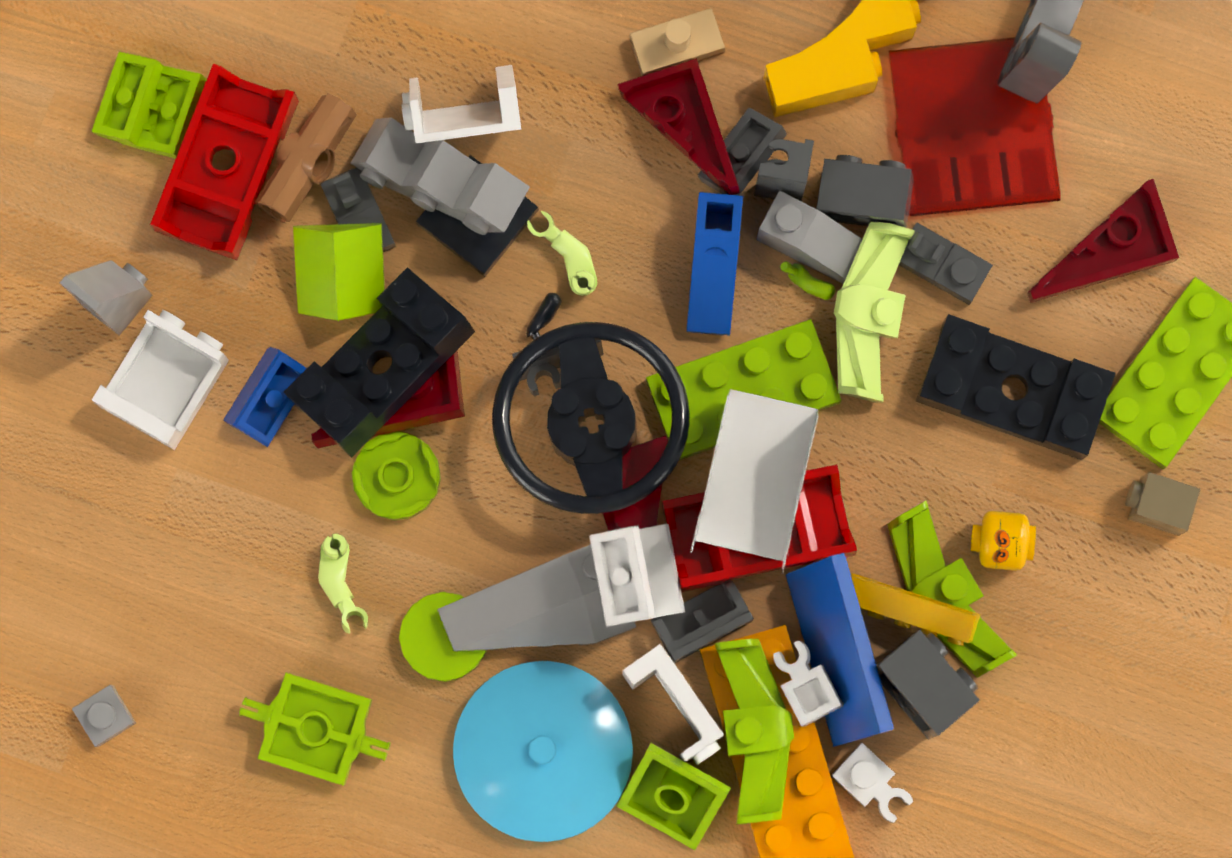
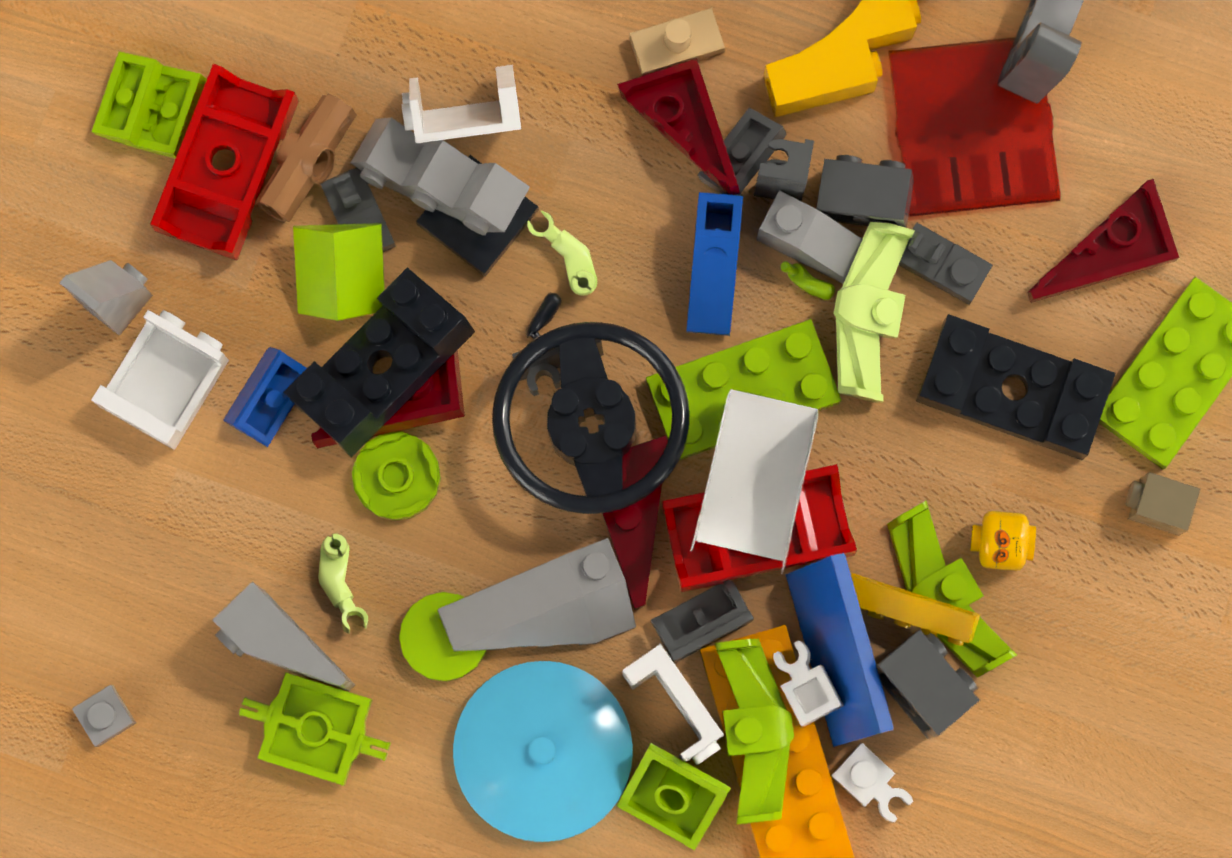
white panel [589,524,685,627] -> none
none -> light grey slope [213,582,355,691]

